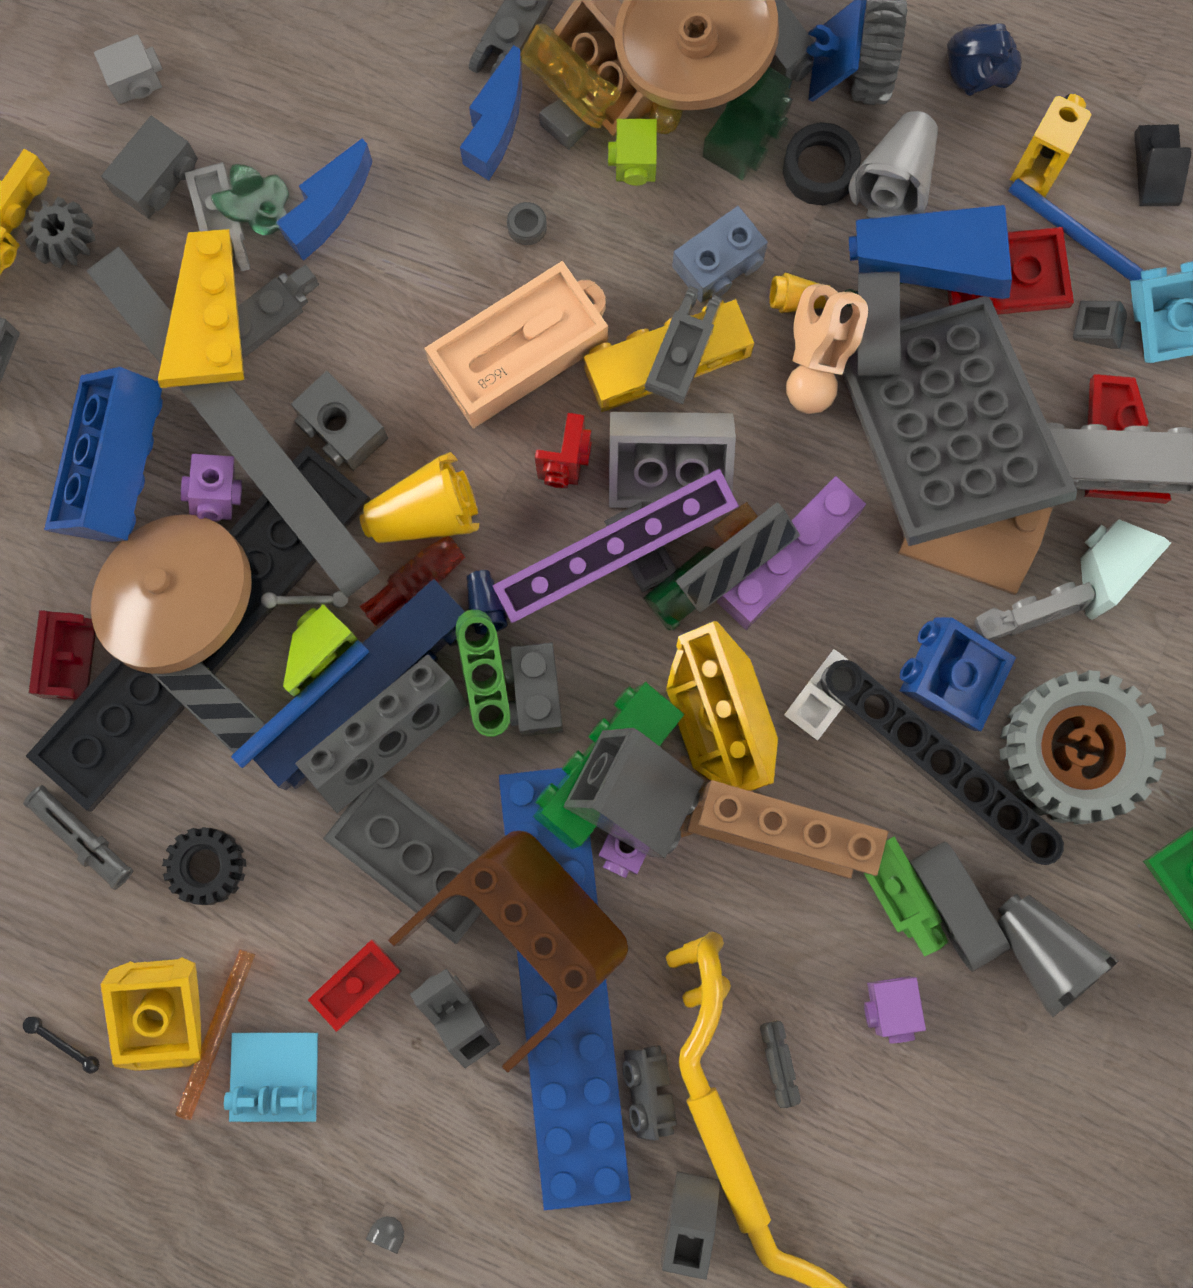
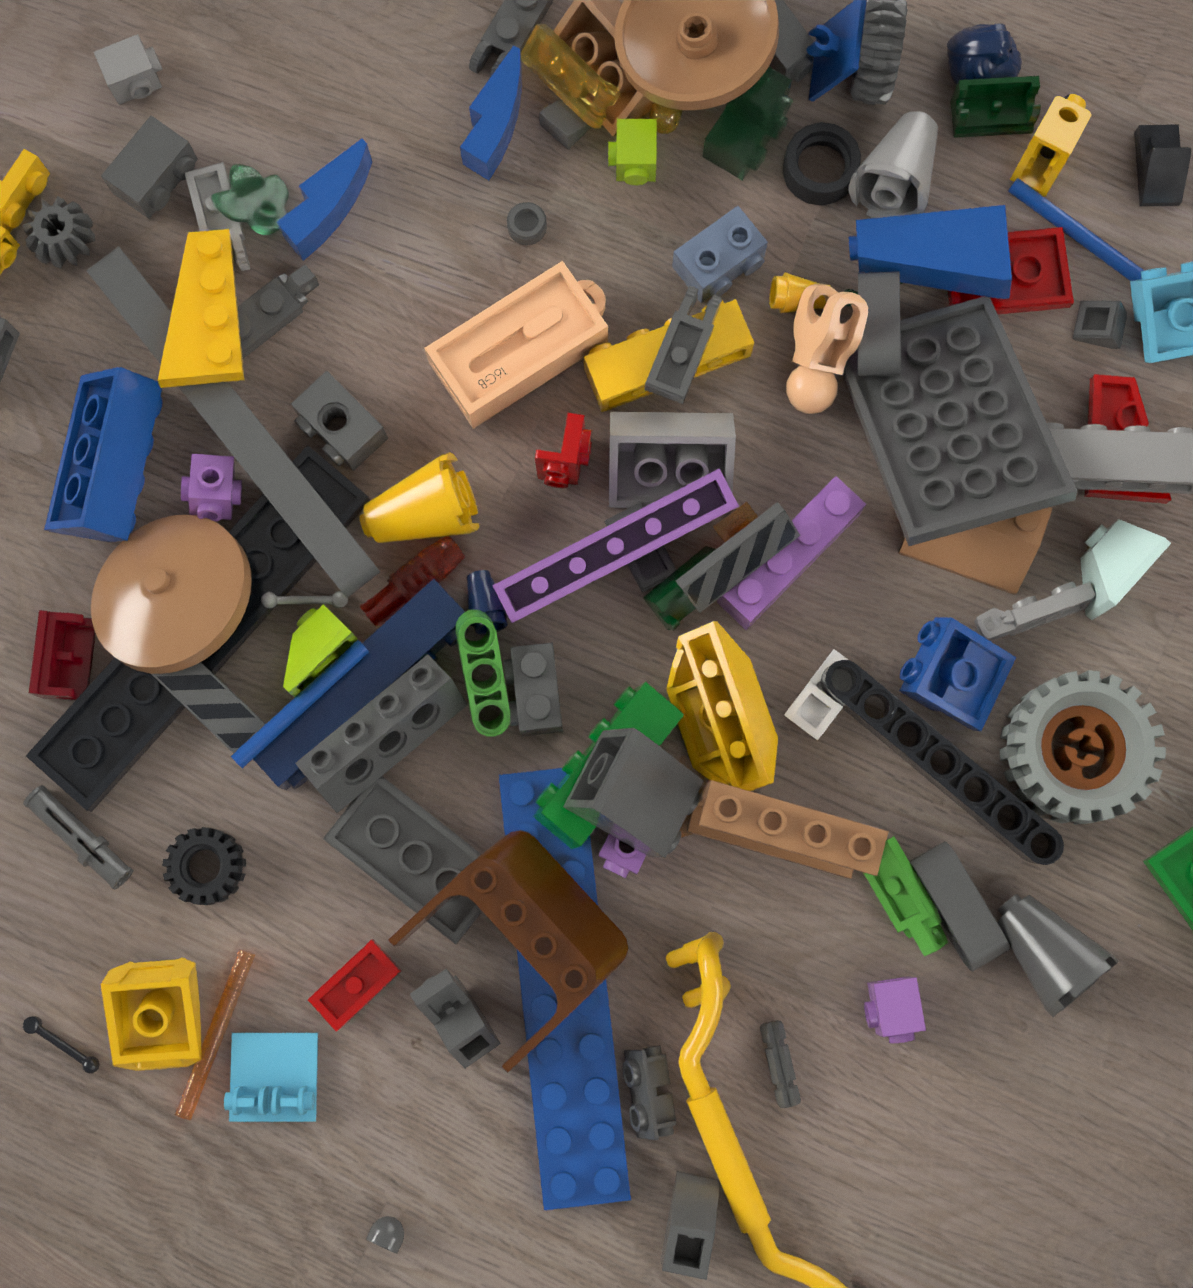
none -> dark green hinge [950,76,1041,138]

